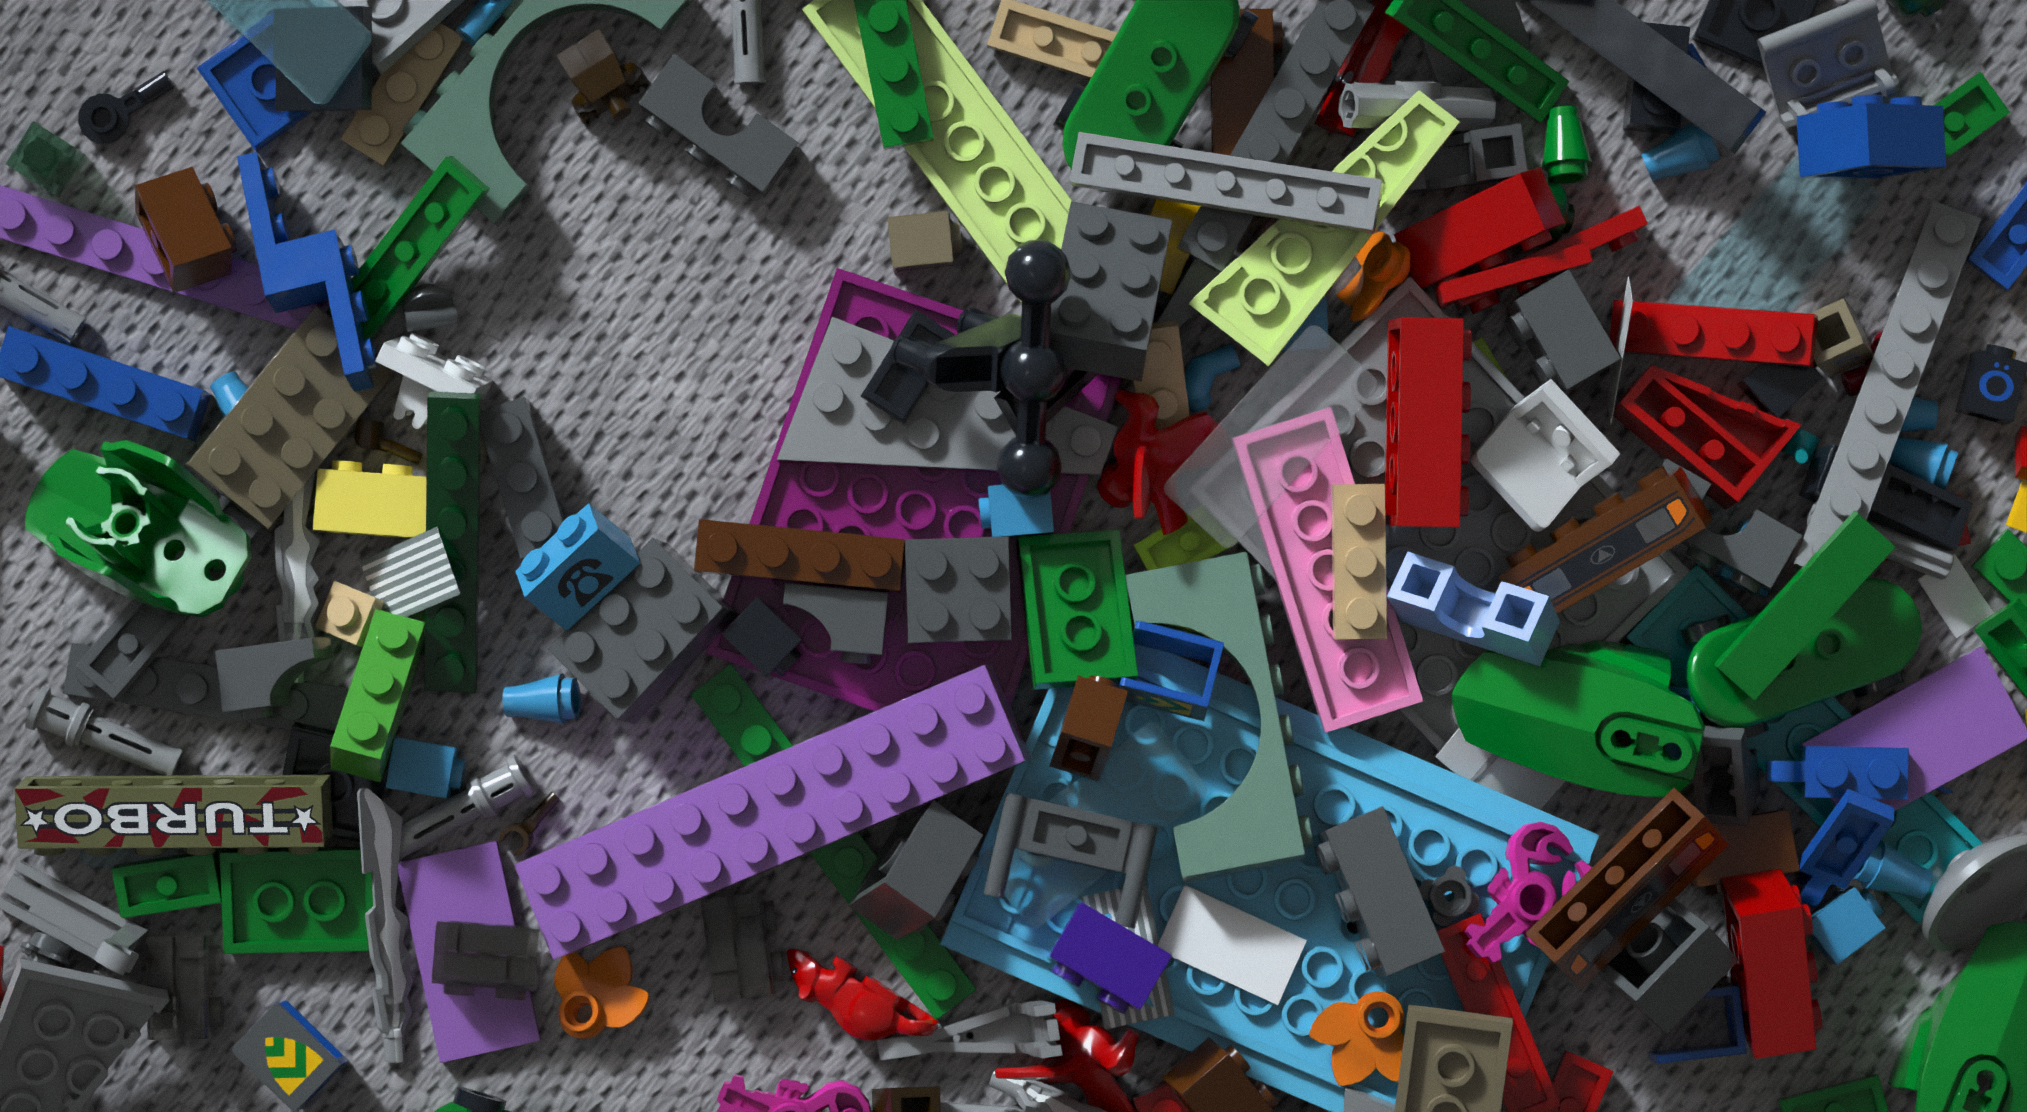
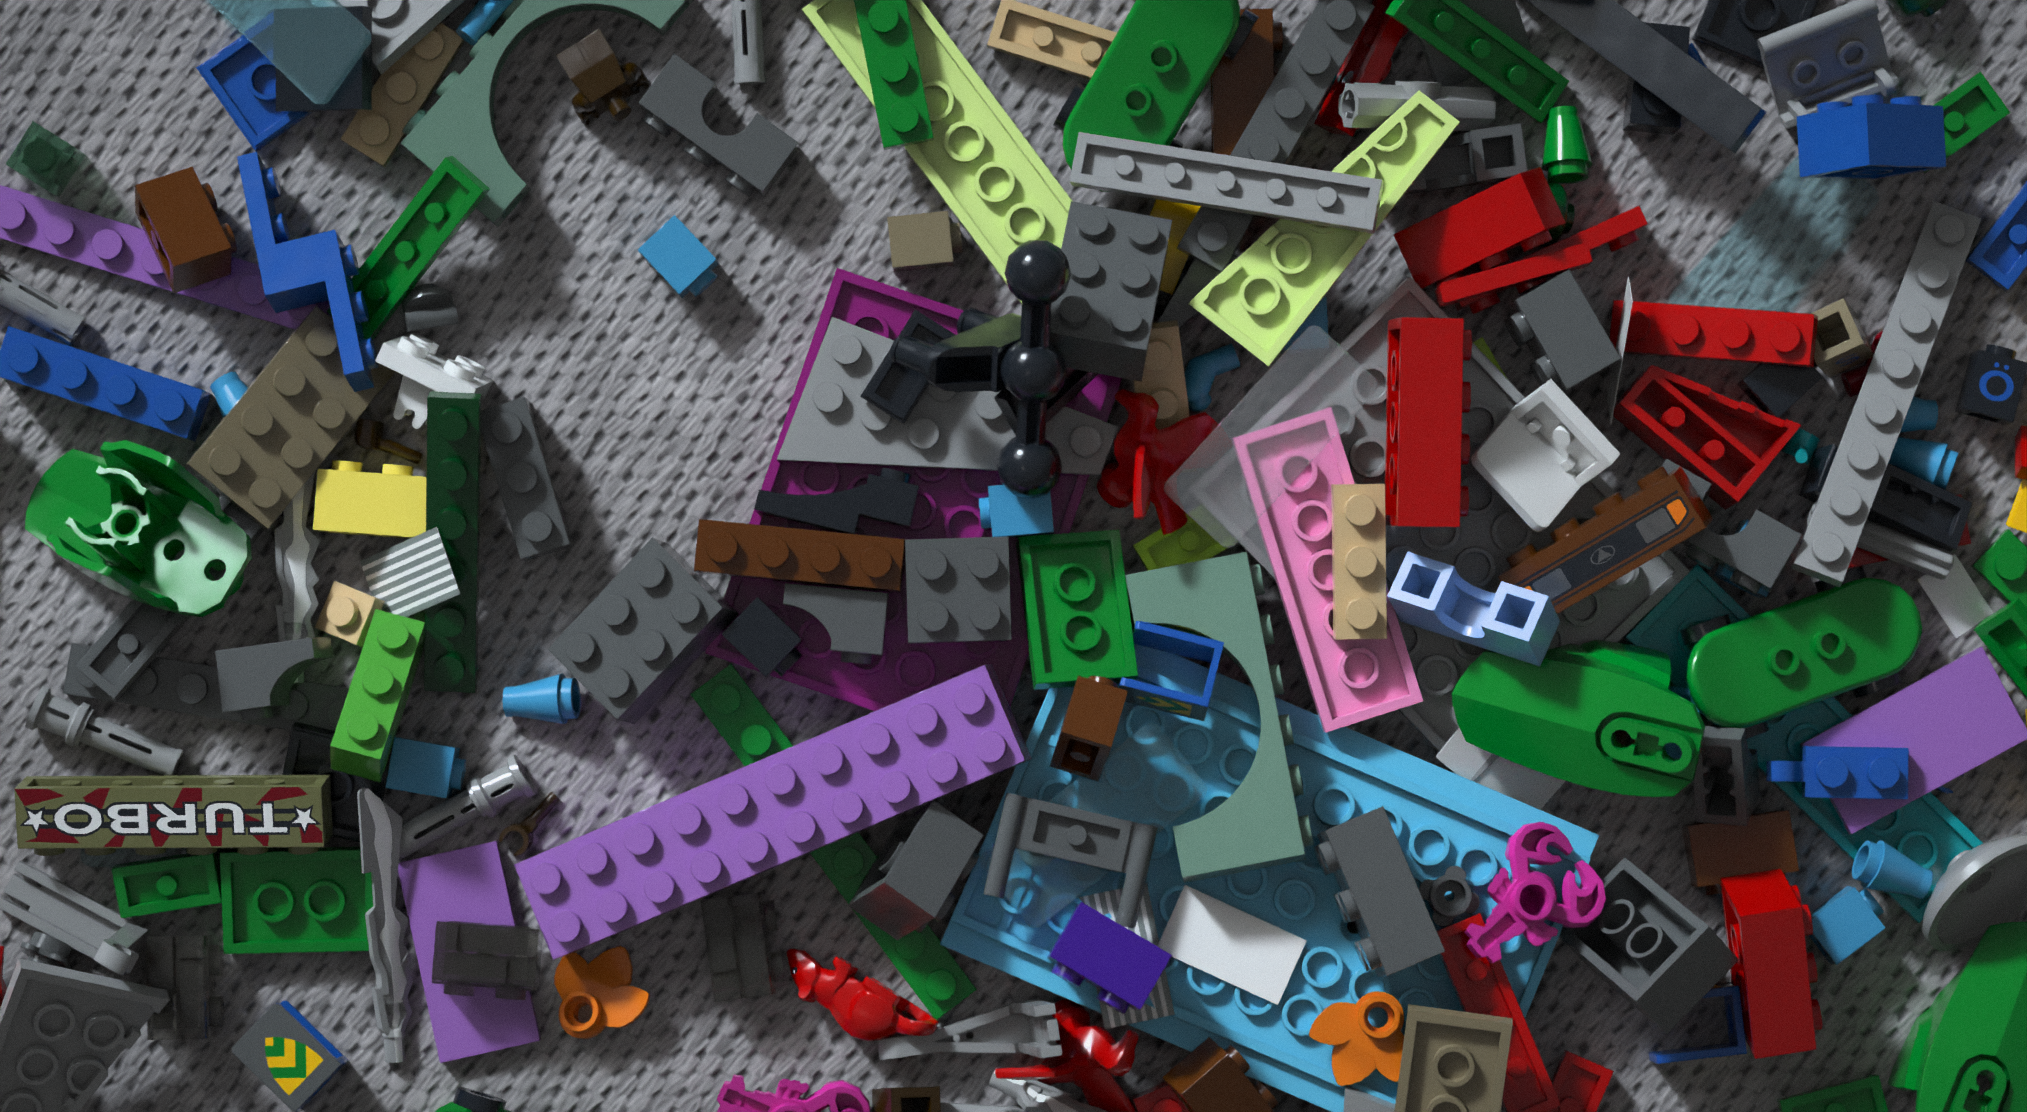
black plate [78,71,174,144] -> none
dark azure brick [515,503,640,631] -> none
orange plate [1336,232,1410,322] -> none
reddish brown brick [1525,788,1730,990] -> none
dark azure cone [1641,122,1721,182] -> none
green tile [1714,510,1896,701] -> none
blue plate [1797,789,1894,908] -> none
none -> dark azure brick [638,215,719,298]
none -> black slope [754,468,920,534]

